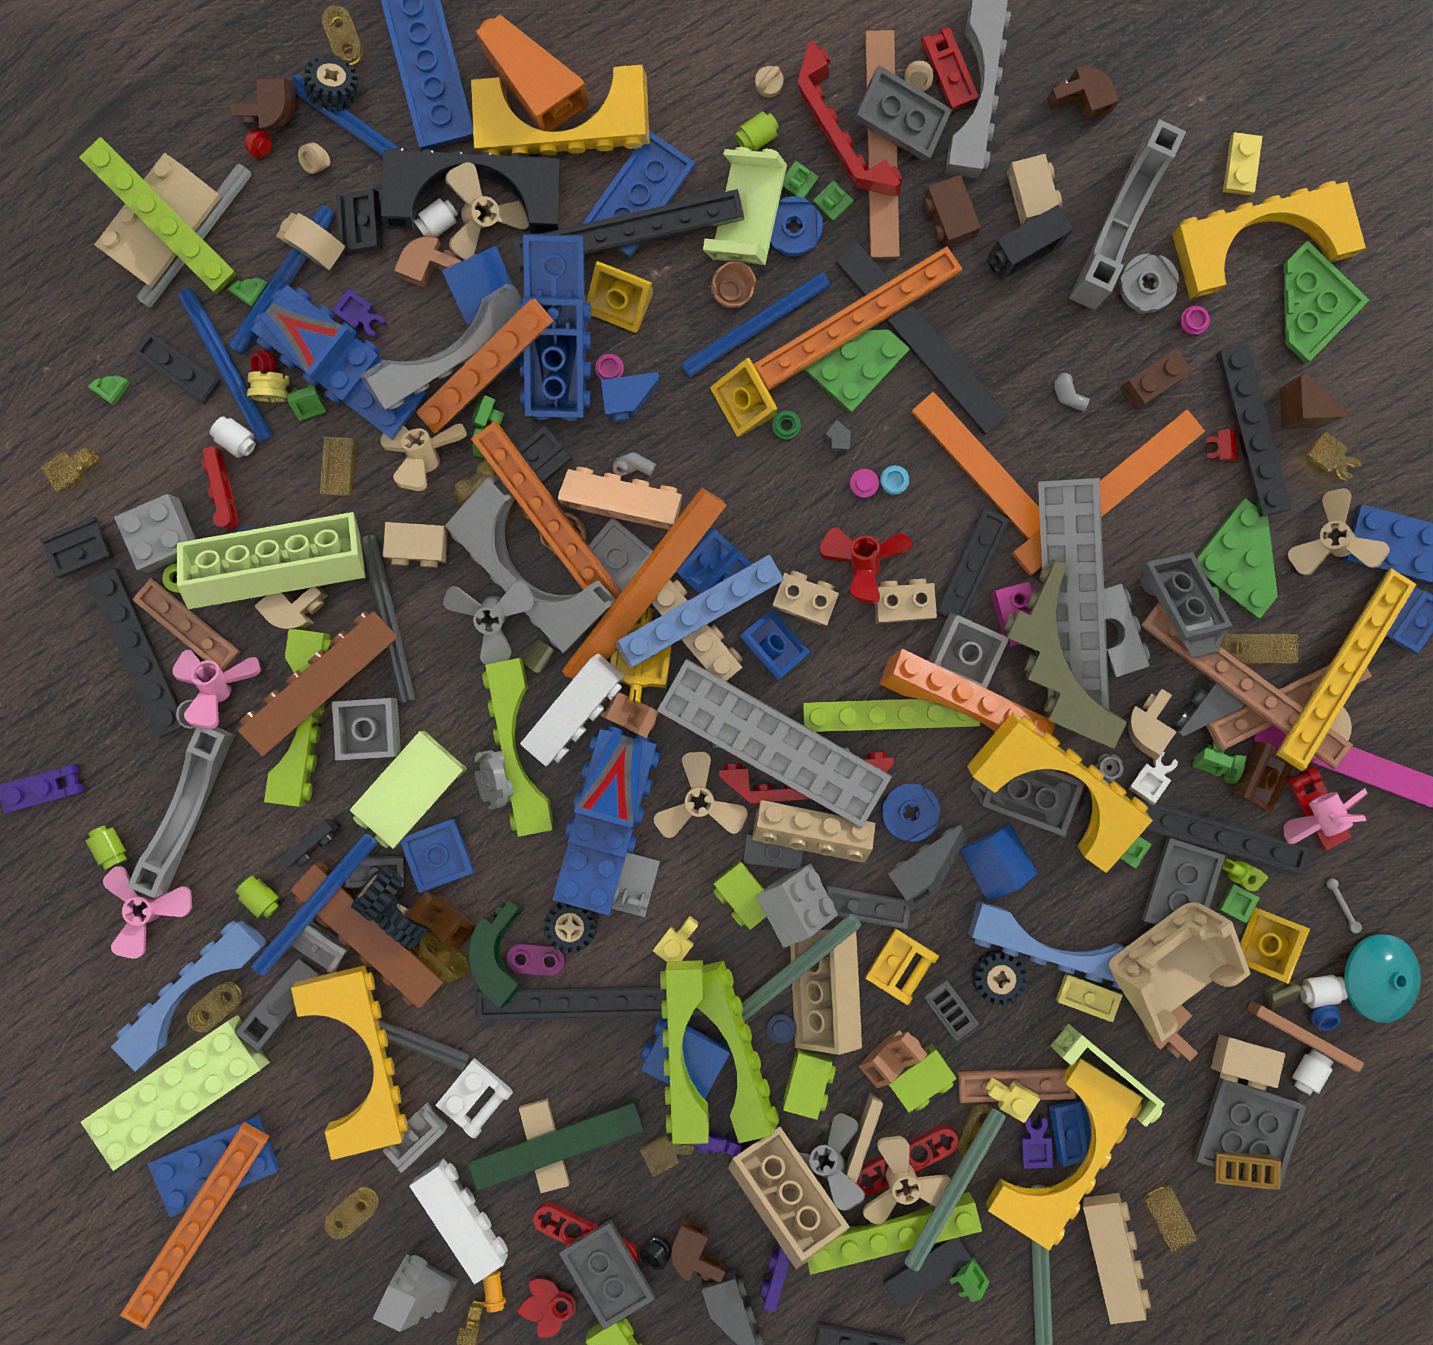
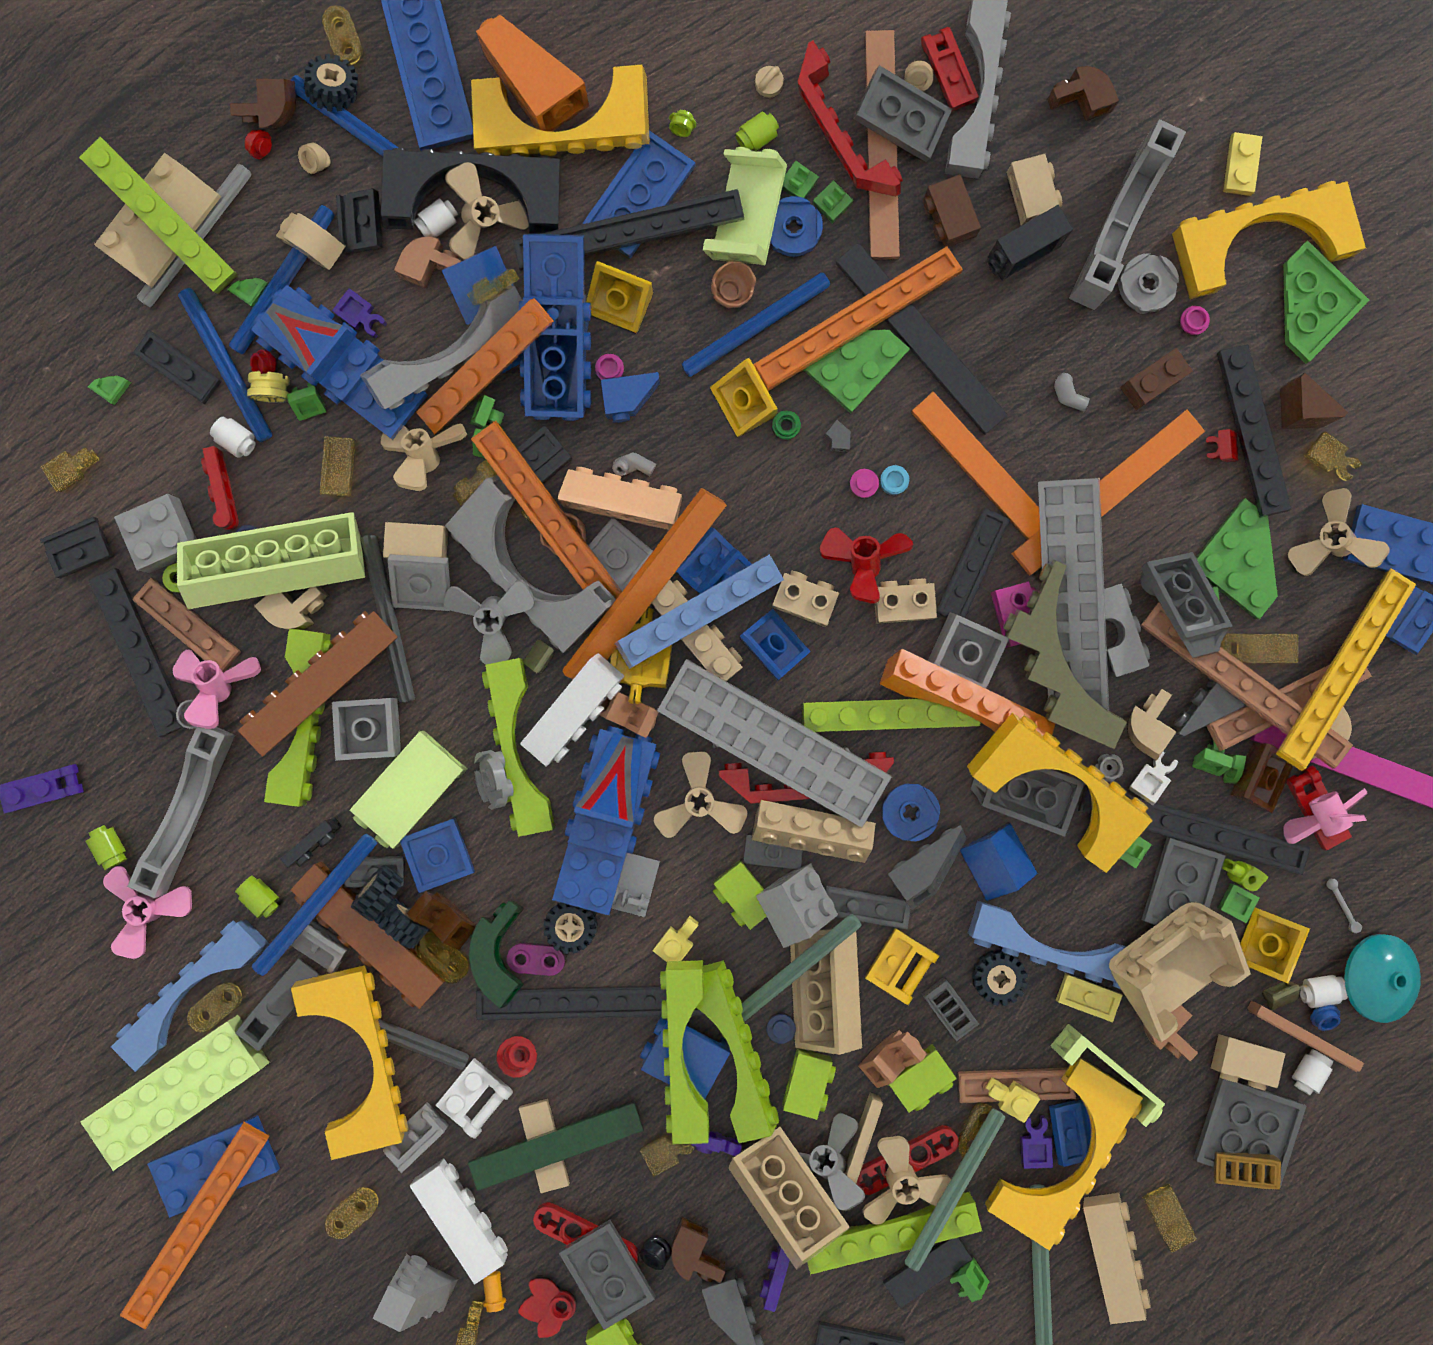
none -> light grey tile [388,554,450,611]
none -> clear yellow plate [467,269,519,305]
none -> red piece [496,1036,537,1078]
none -> lime plate [669,110,696,137]

